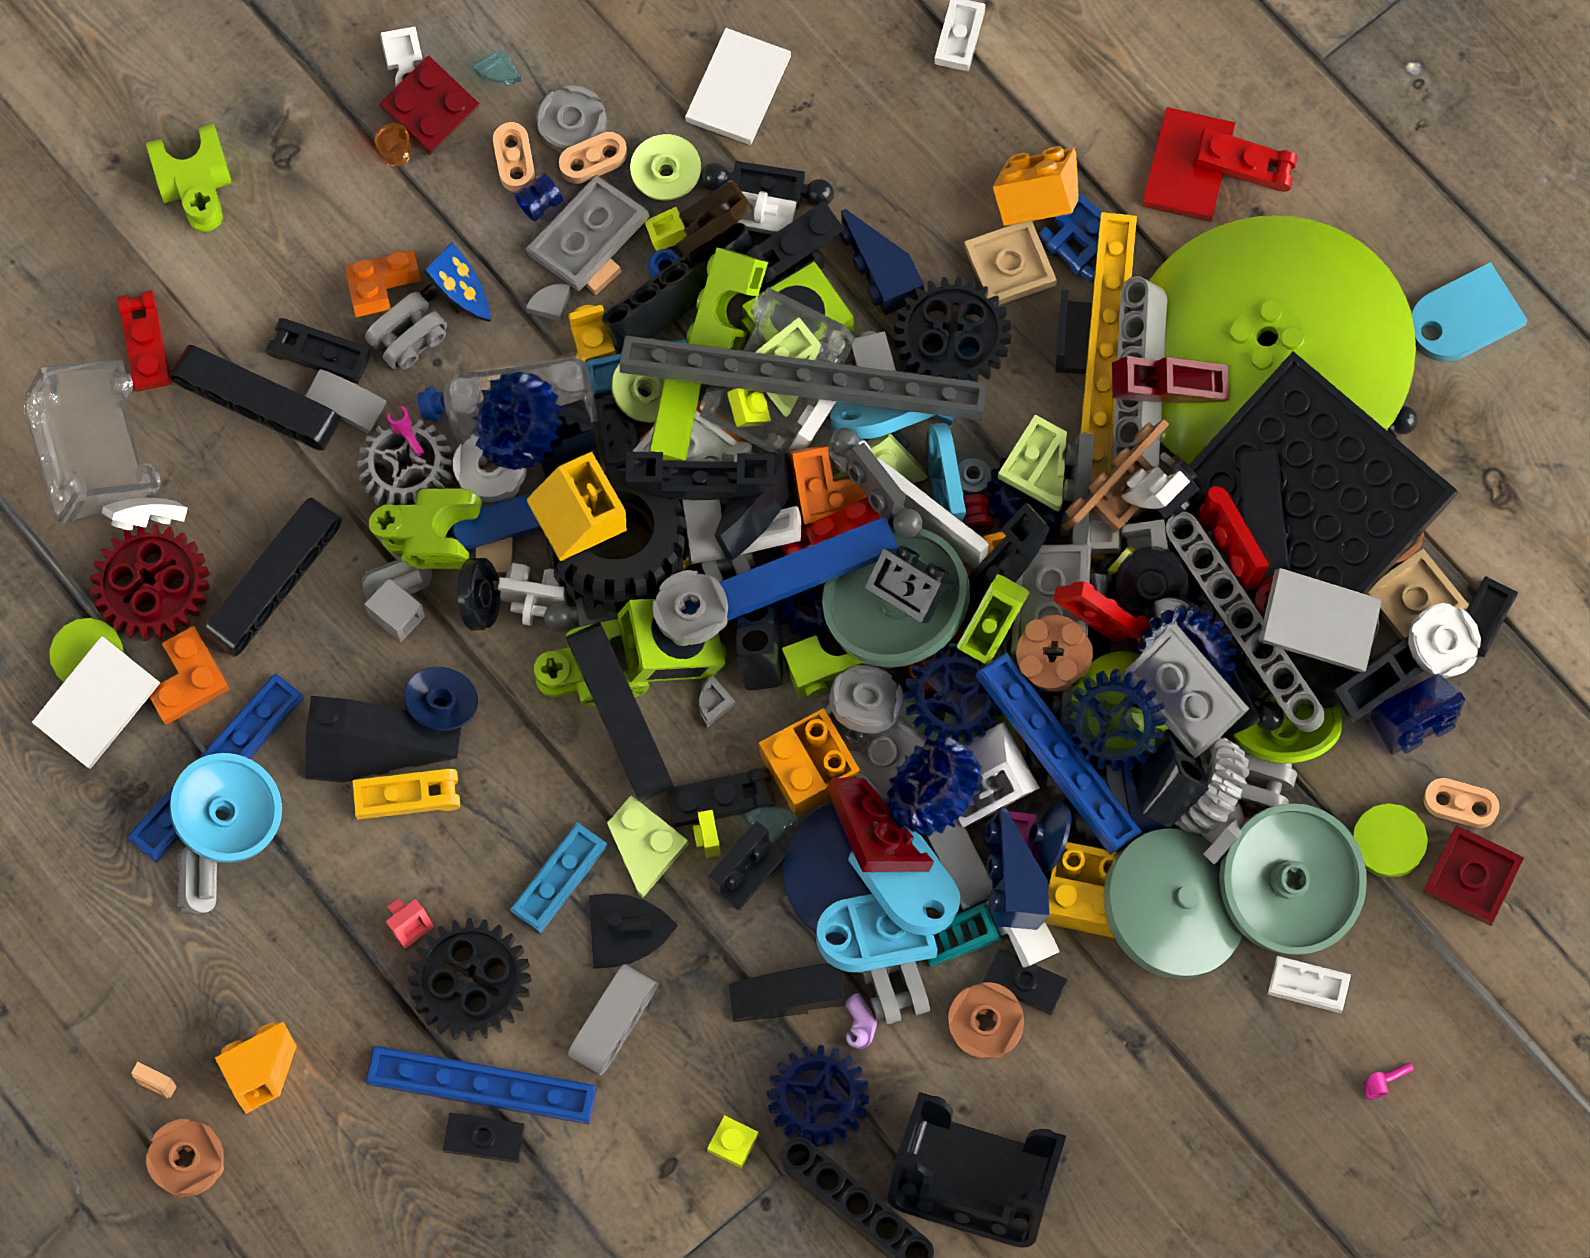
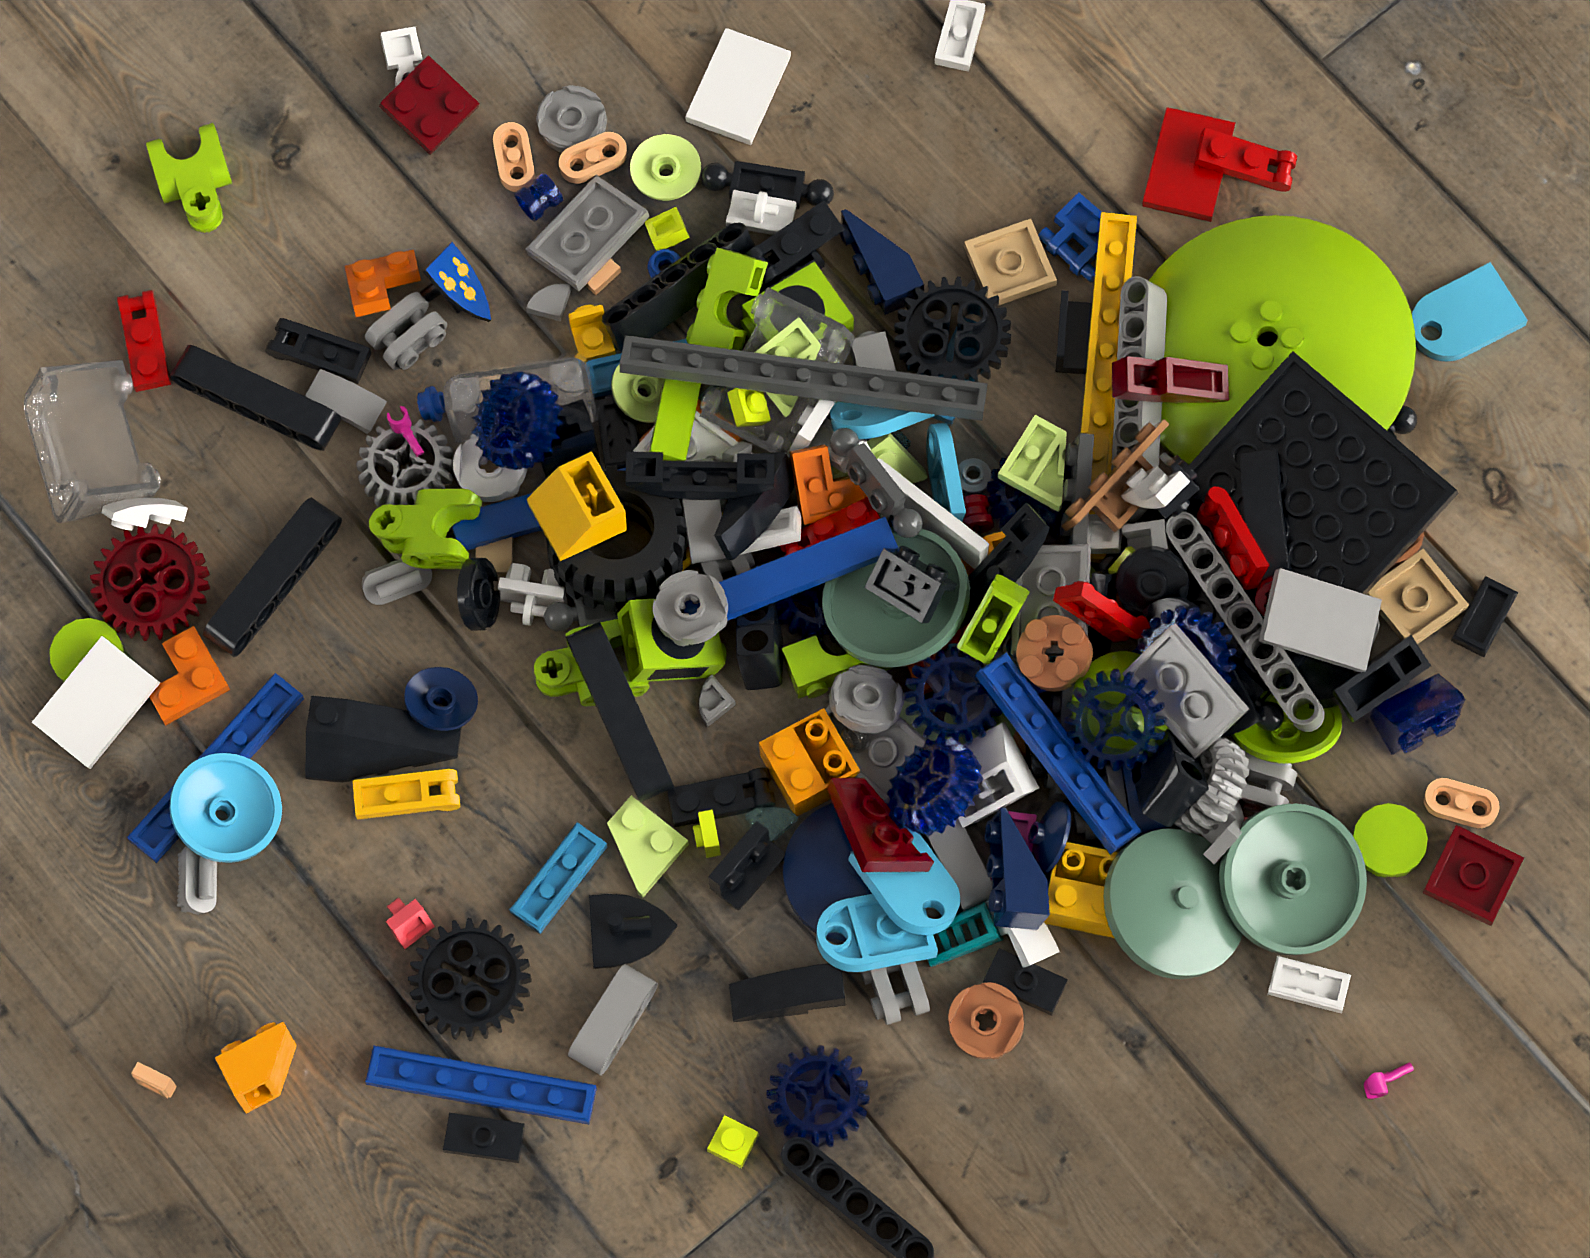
nougat plate [146,1119,224,1198] -> none
light grey panel [364,579,425,643] -> none
clear orange wheel [374,123,413,167] -> none
clear light blue tile [473,48,522,85] -> none
dark brown bracket [676,180,753,256] -> none
lavender arm [845,993,877,1049] -> none
black windscreen [888,1092,1066,1248] -> none
light orange slope [993,146,1079,226] -> none
white tile [1408,603,1481,678] -> none

